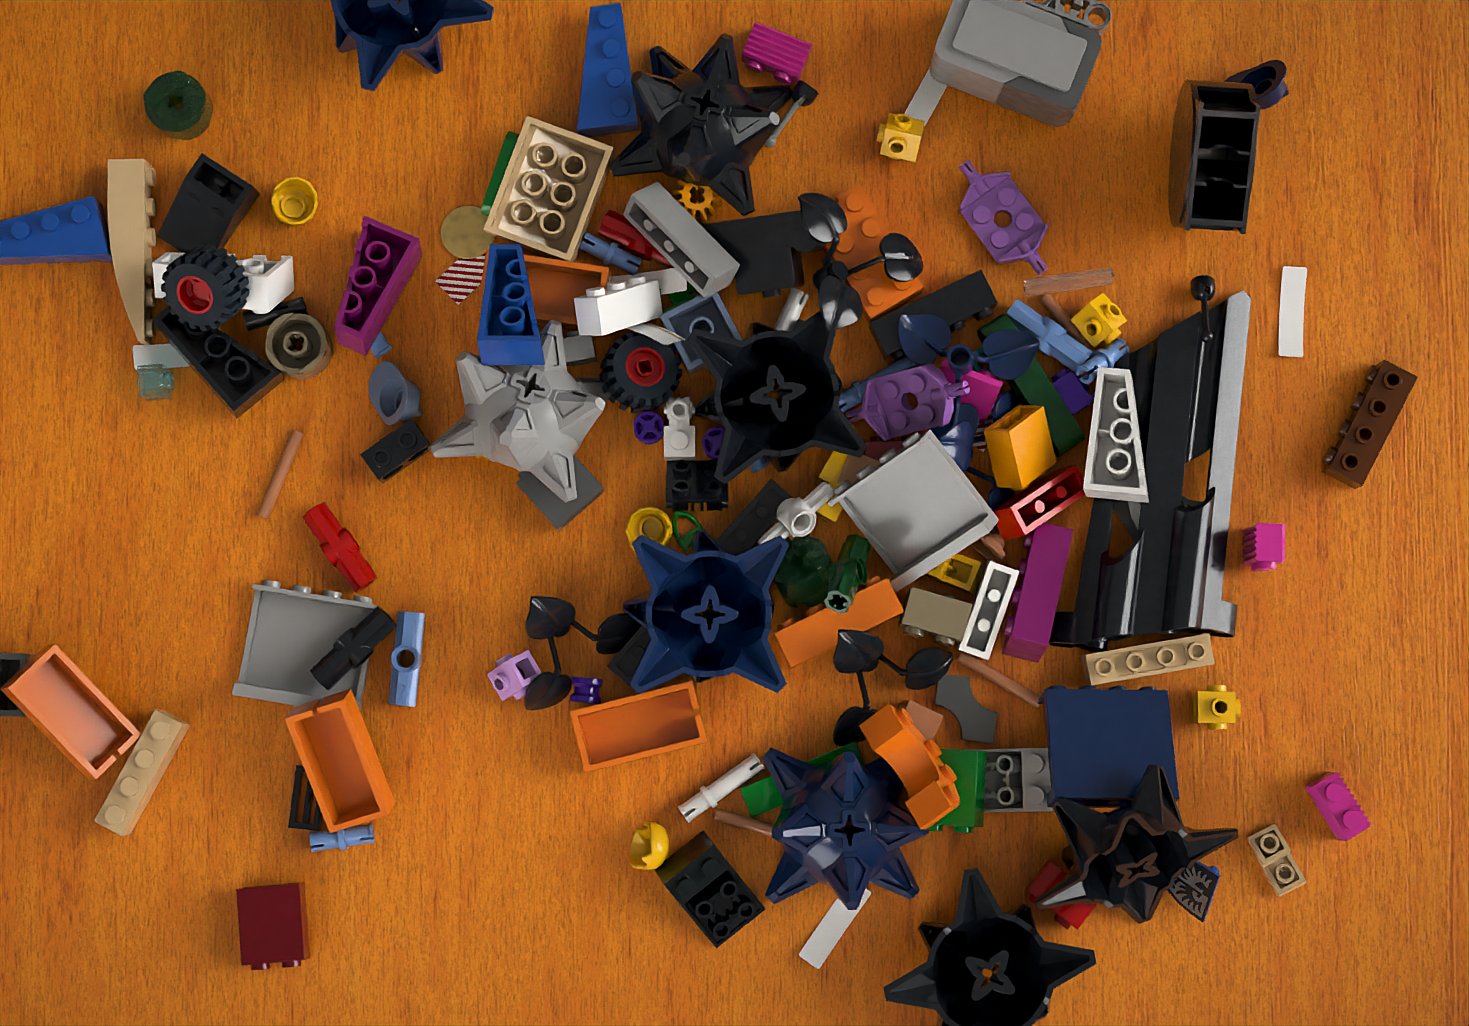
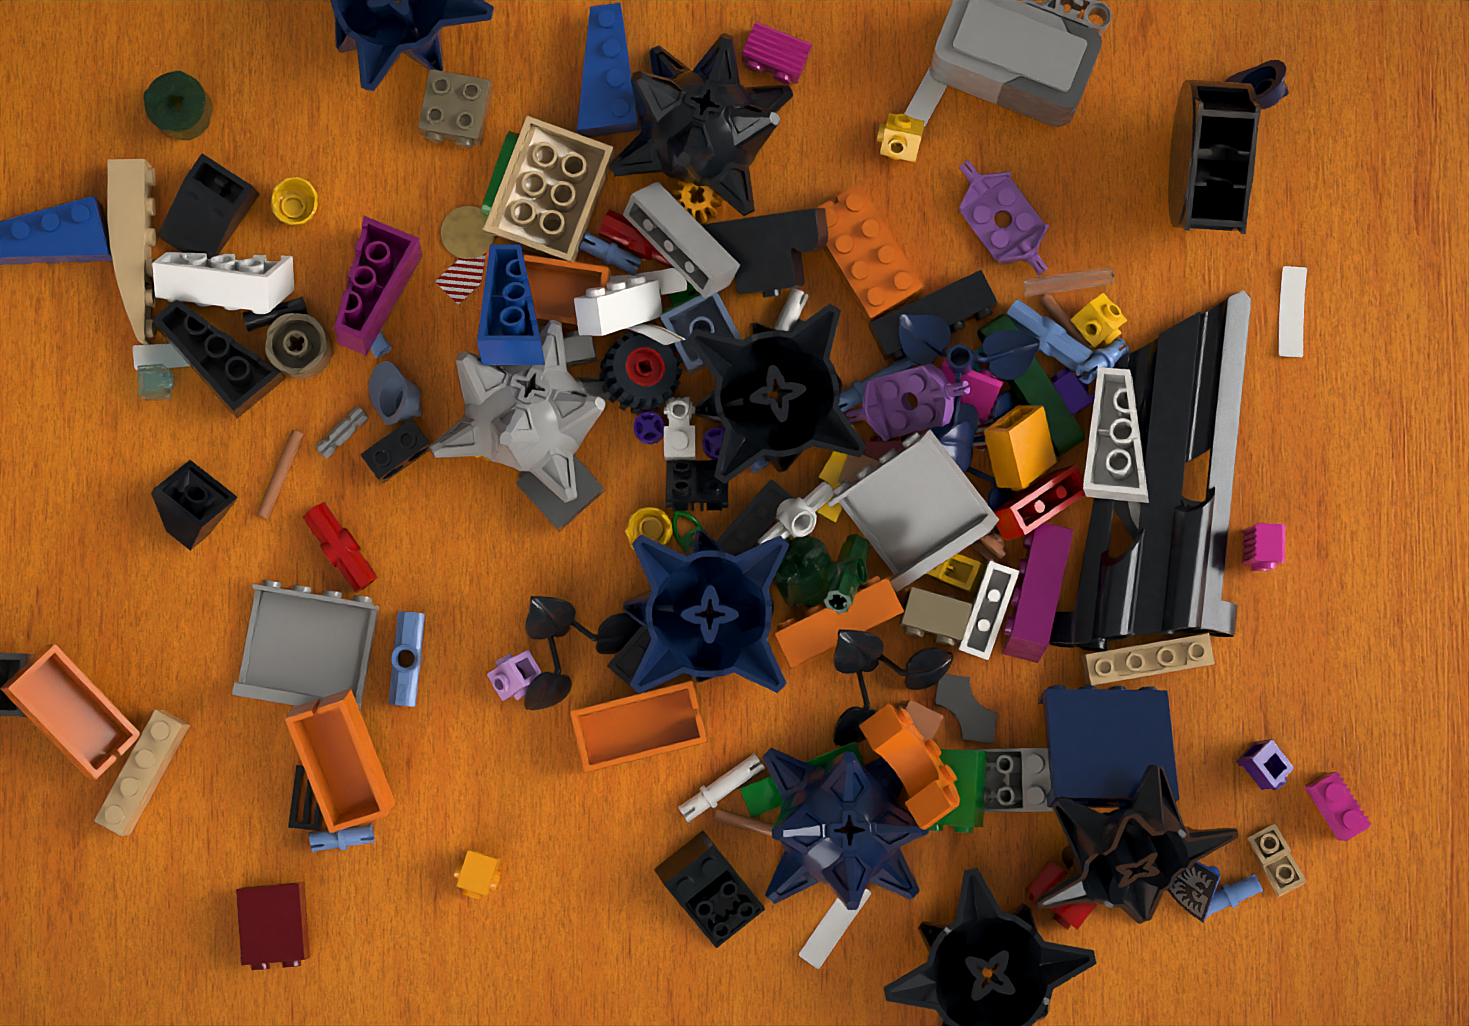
black wheel [161,244,250,331] -> none
black piece [310,606,397,690] -> none
dark purple wheel [570,677,603,704] -> none
yellow hair [630,822,670,870] -> none
hinge [765,80,819,148] -> none
black plant [797,193,924,333] -> none
nougat bar [956,651,1040,708] -> none
black hinge [1190,275,1216,343] -> none
yellow brick [1192,685,1241,730] -> none
reddish brown brick [1322,360,1418,489] -> none
none -> black slope [151,460,238,551]
none -> light grey axle [316,407,368,458]
none -> dark tan brick [418,69,493,149]
none -> light orange brick [454,849,501,899]
none -> medium blue pin [1206,873,1263,918]
none -> dark purple brick [1236,739,1294,790]

